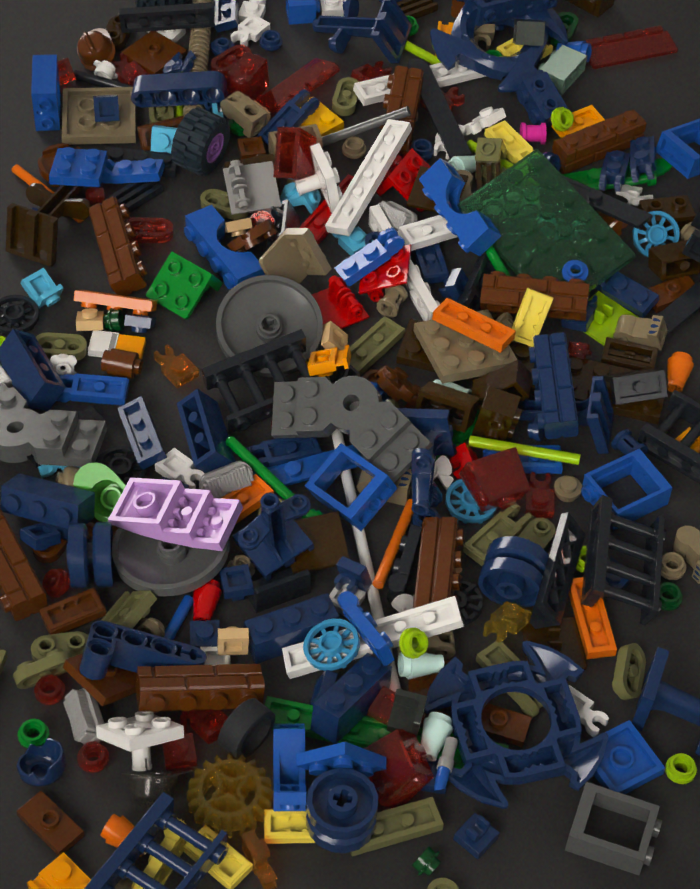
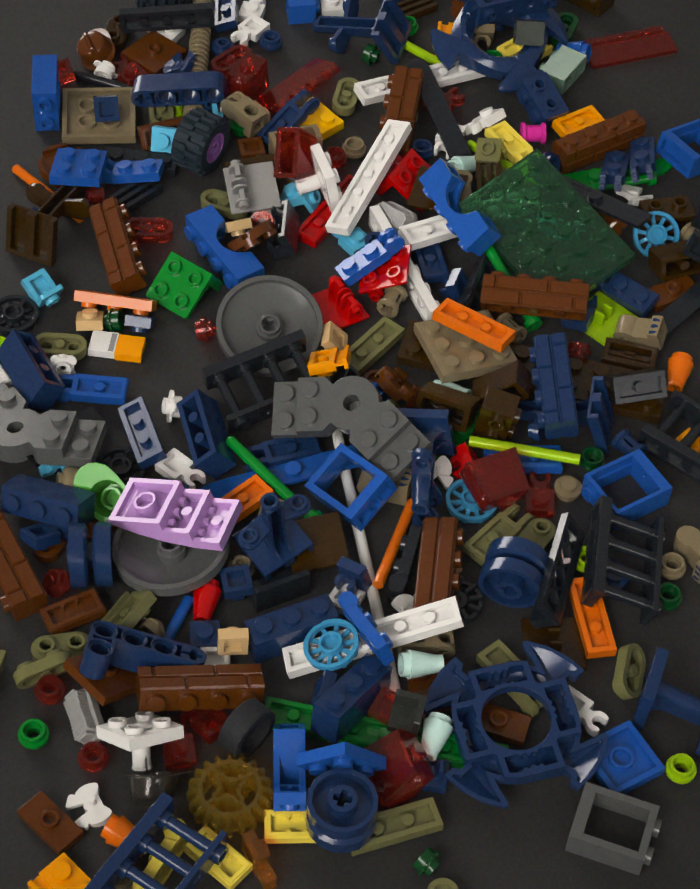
dark blue hair [16,738,66,786] -> none
reddish brown brick [101,348,143,379] -> none
clear orange plate [154,344,199,389] -> none
light grey piece [199,461,254,498] -> none
dark tan bracket [259,228,332,284] -> none
dark grey bar [322,106,411,147] -> none
clear red plate [351,61,392,82] -> none
lime plate [399,628,428,659] -> none
piece [434,737,458,791] -> none
dark blue tile [453,813,500,859] -> none
clear yellow plate [483,601,532,642] -> none
light yellow plate [512,288,553,347] -> none
lime plate [551,107,574,132] -> none
blue plate [562,260,588,282] -> none
none -> white piece [65,782,113,830]
none -> white plate [162,390,182,423]
none -> clear red plate [195,316,215,343]
none -> clear red plate [326,146,347,169]
none -> dark green plate [361,43,381,66]
none -> dark green plate [579,446,605,472]

